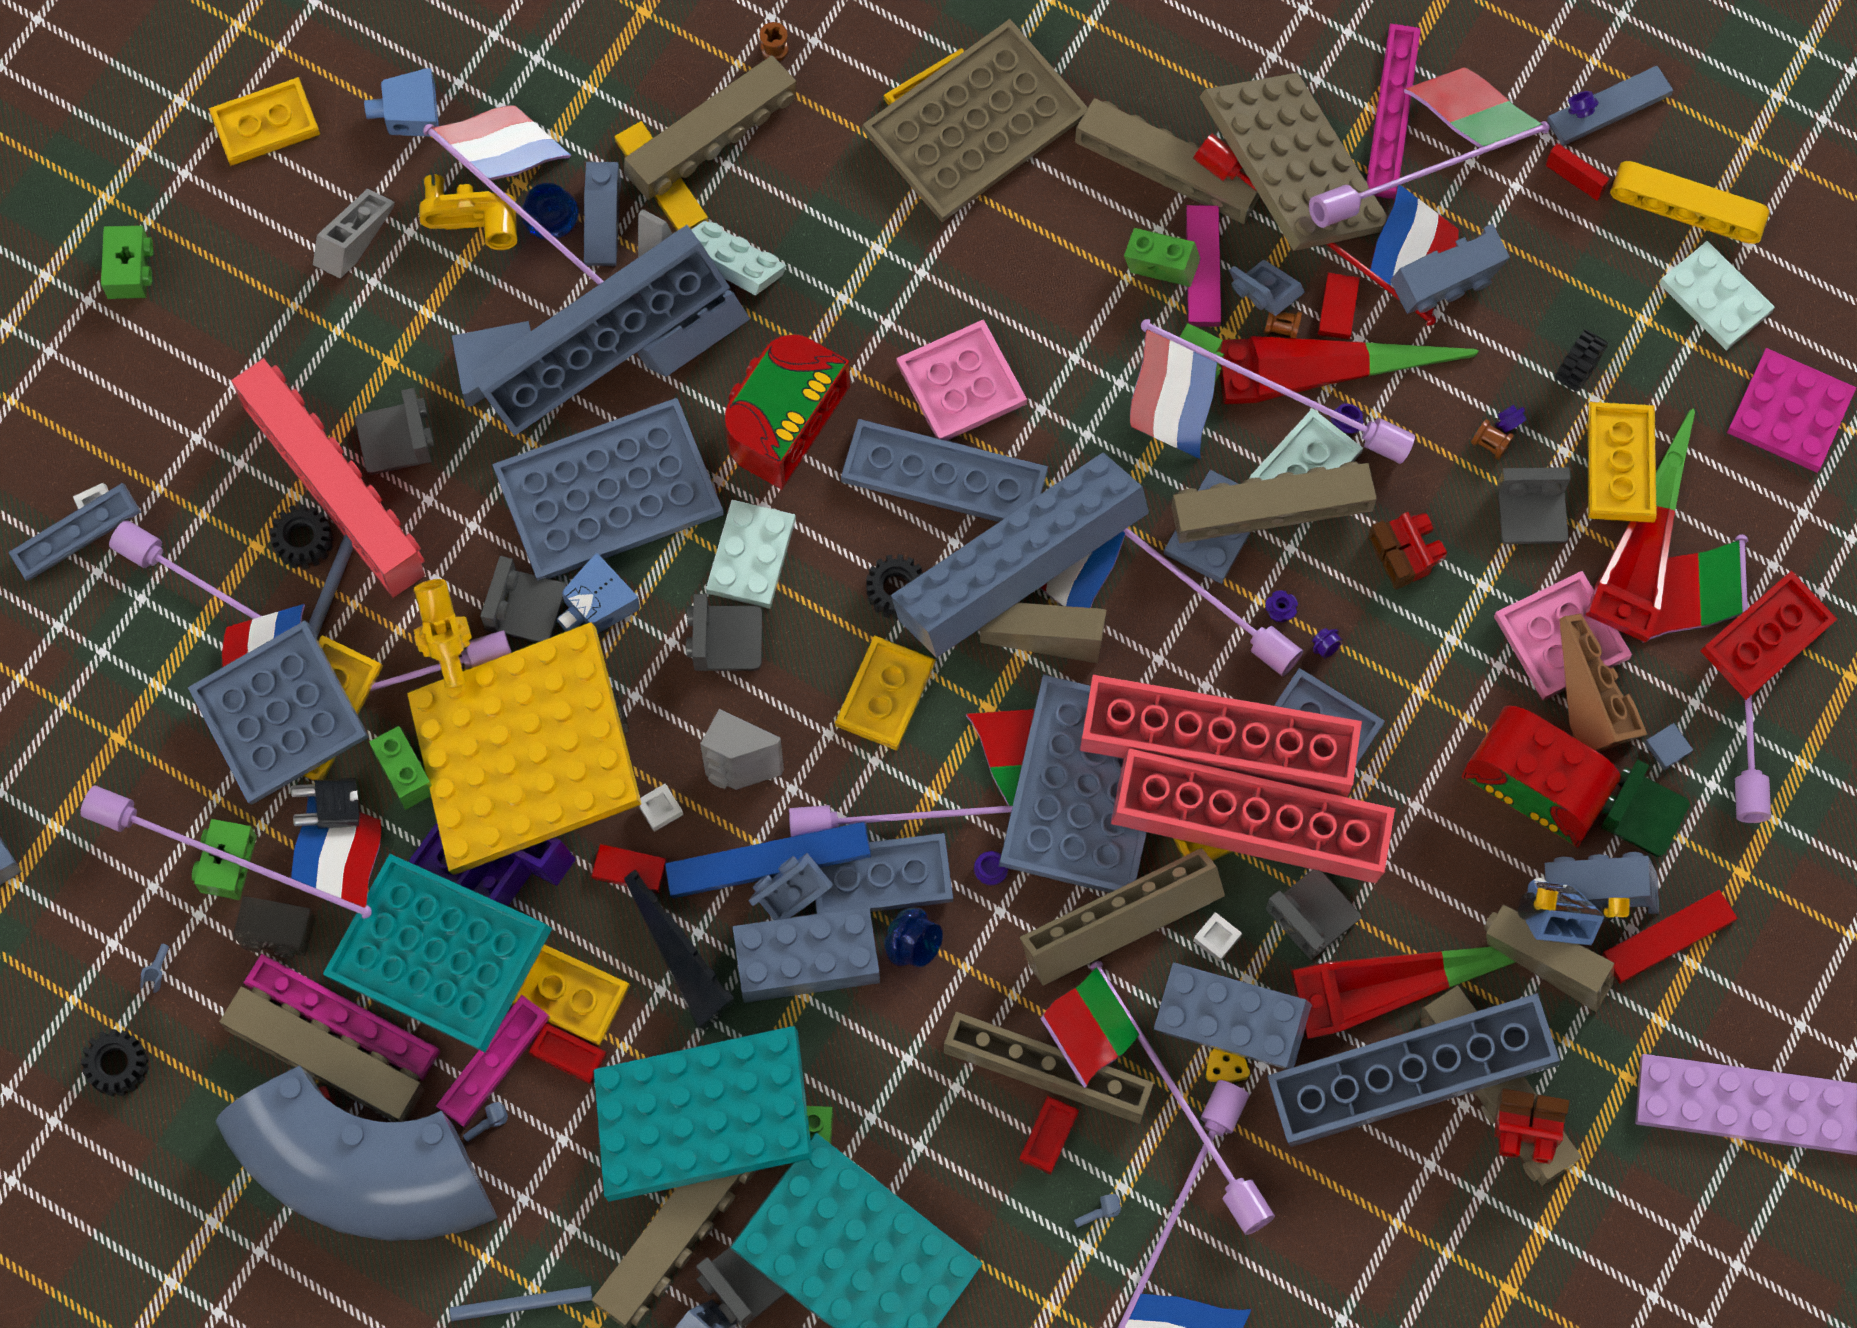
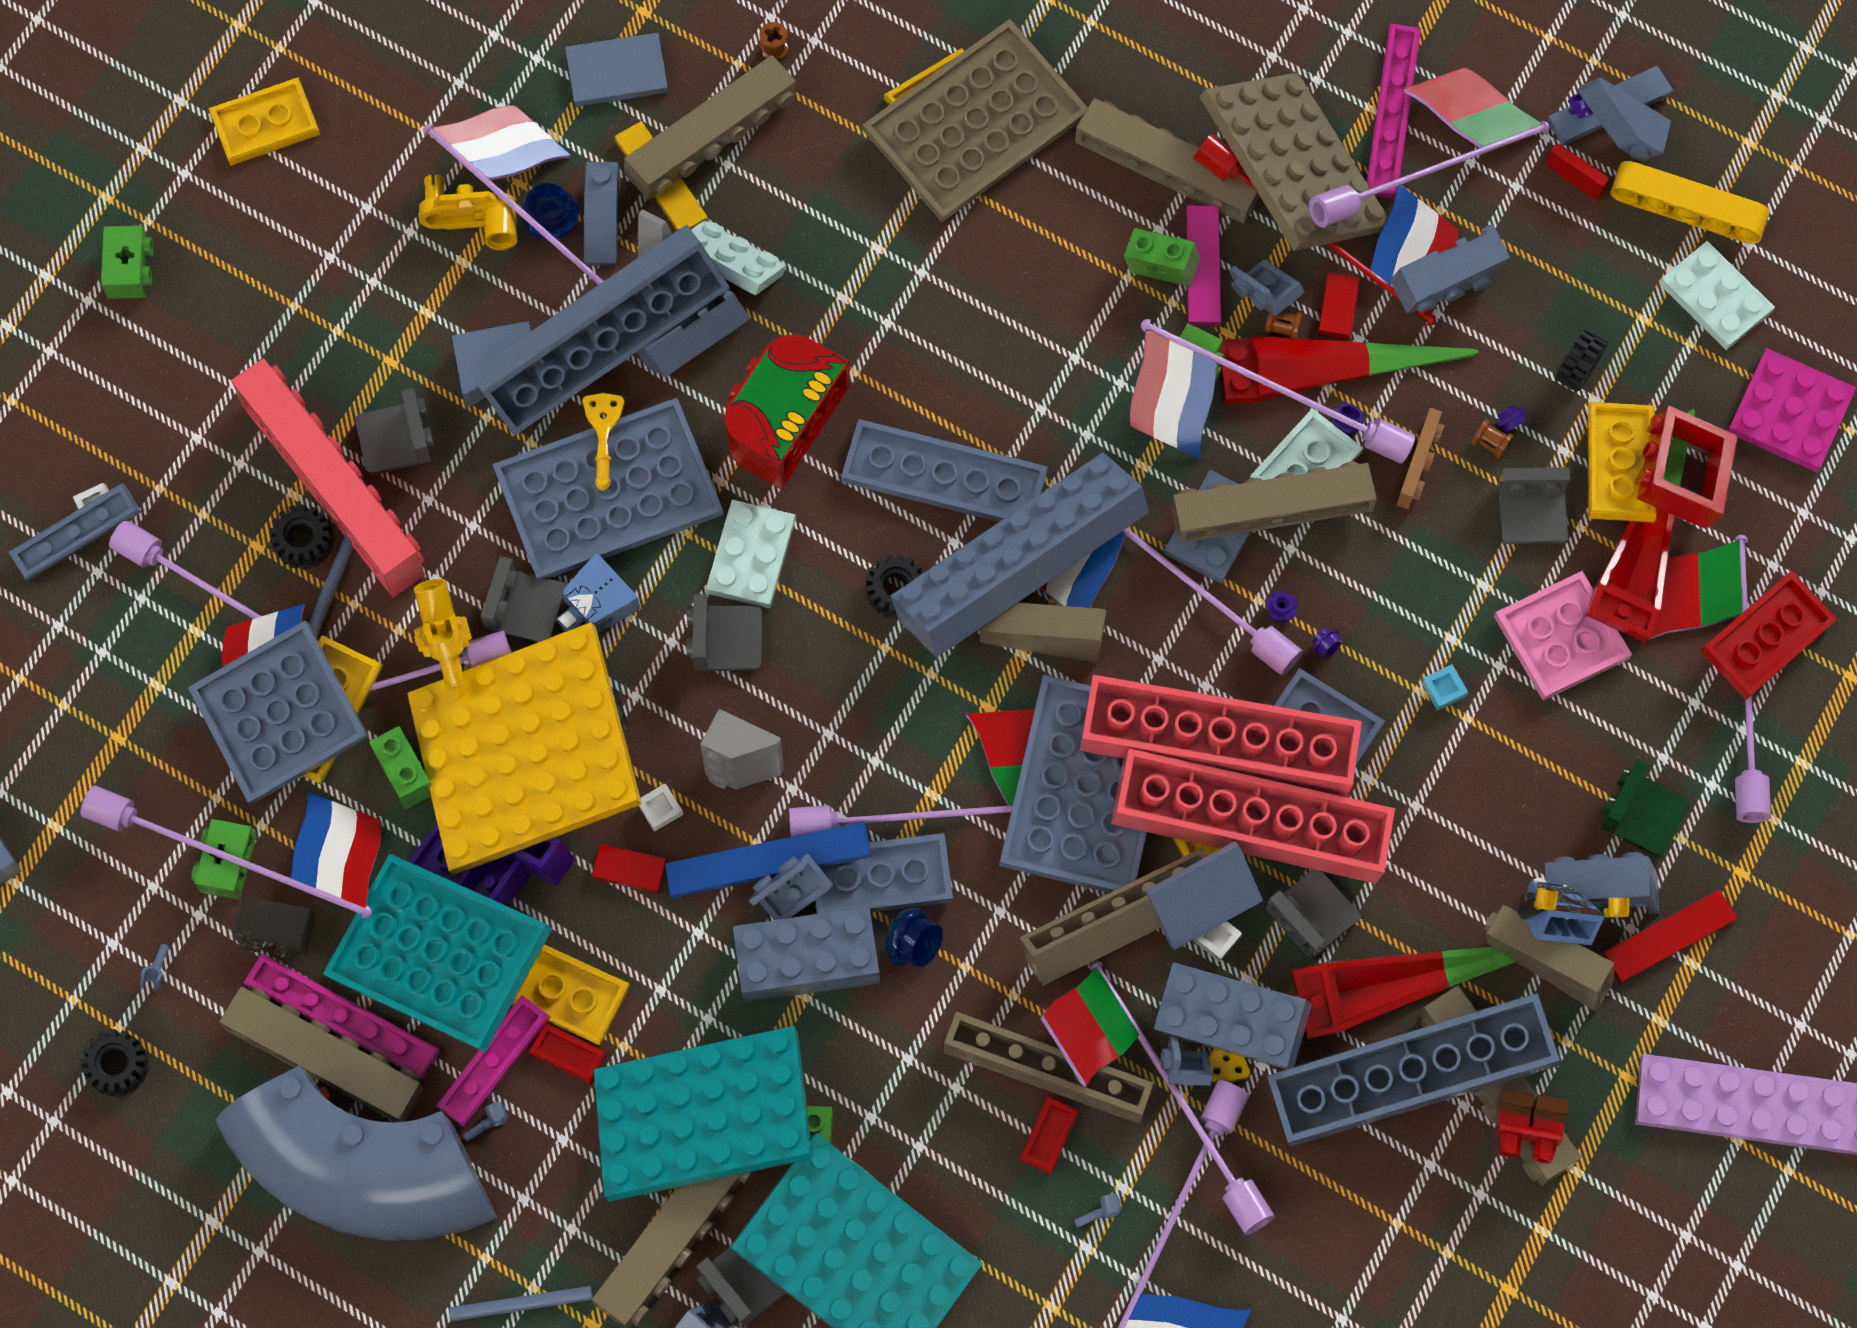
black piece [291,778,359,829] -> none
light grey slope [313,189,395,278] -> none
medium blue torso [364,68,439,137] -> none
black wedge [624,869,734,1033] -> none
yellow tile [835,635,936,751] -> none
bright pink plate [896,319,1027,441] -> none
dark purple plate [974,851,1008,885] -> none
hips [1368,512,1447,590] -> none
red brick [1461,705,1621,848] -> none
medium nougat wedge [1559,614,1647,753] -> none
sand blue tile [1644,723,1693,770] -> none
none -> sand blue tile [565,33,668,107]
none -> yellow piece [582,393,624,491]
none -> sand blue tile [1145,841,1263,950]
none -> sand blue bracket [1161,1036,1212,1086]
none -> medium nougat plate [1396,408,1445,510]
none -> medium azure plate [1421,664,1469,711]
none -> sand blue slope [1578,77,1671,162]
none -> red window [1637,405,1738,530]

